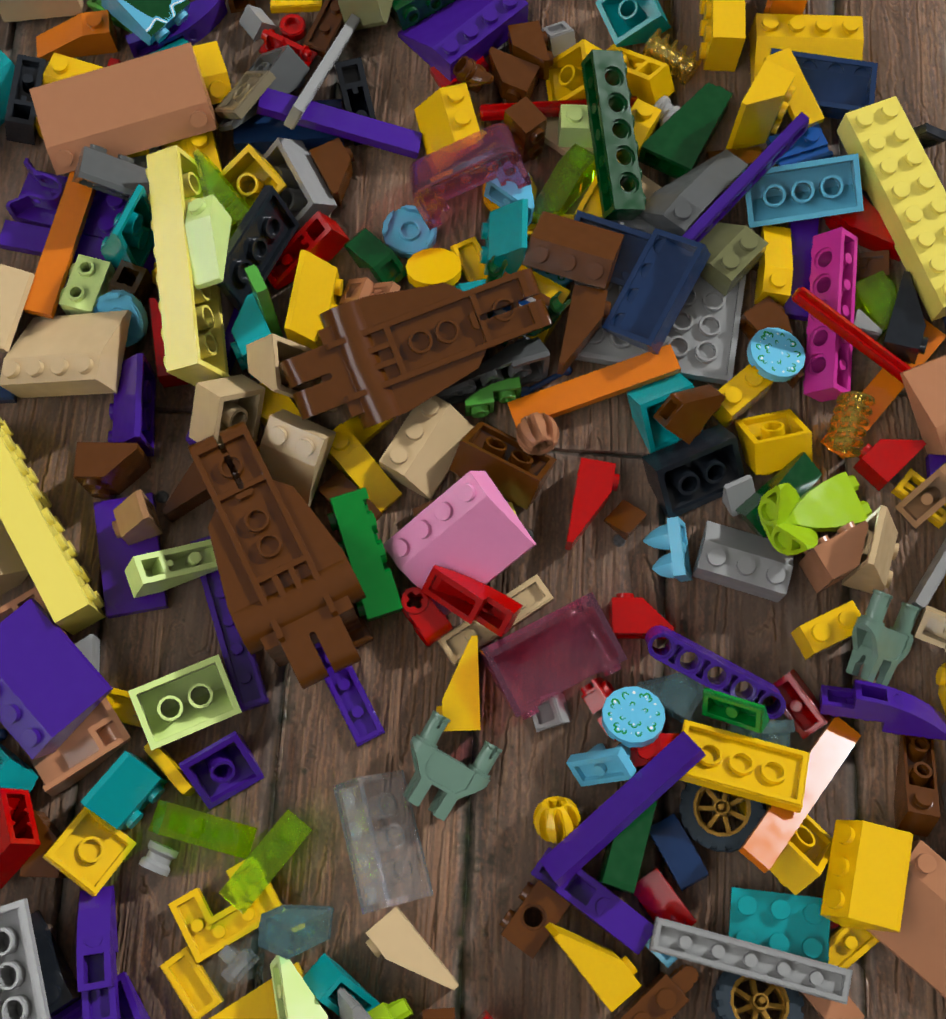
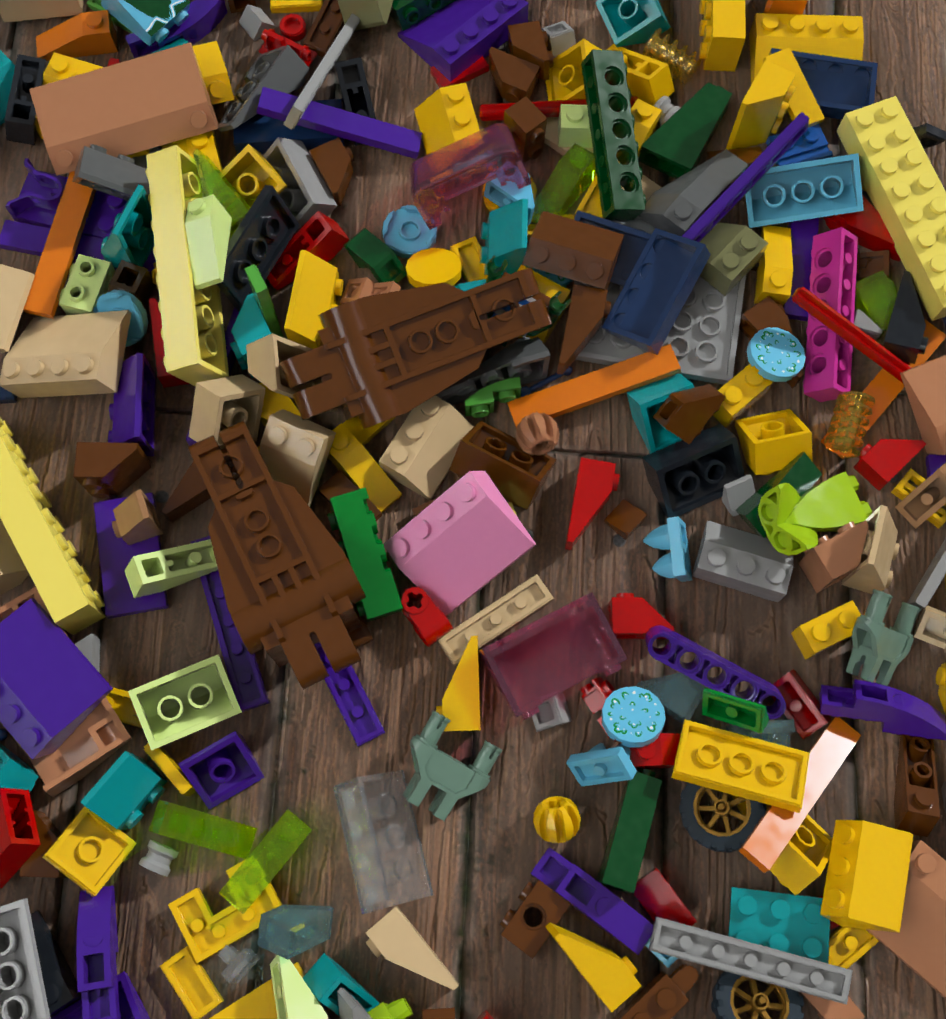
dark tan tile [214,70,276,120] -> none
red slope [421,565,523,637] -> none
reddish brown animal [453,56,494,93] -> none
dark purple tile [540,731,706,887] -> none
dark blue slope [649,814,709,891] -> none

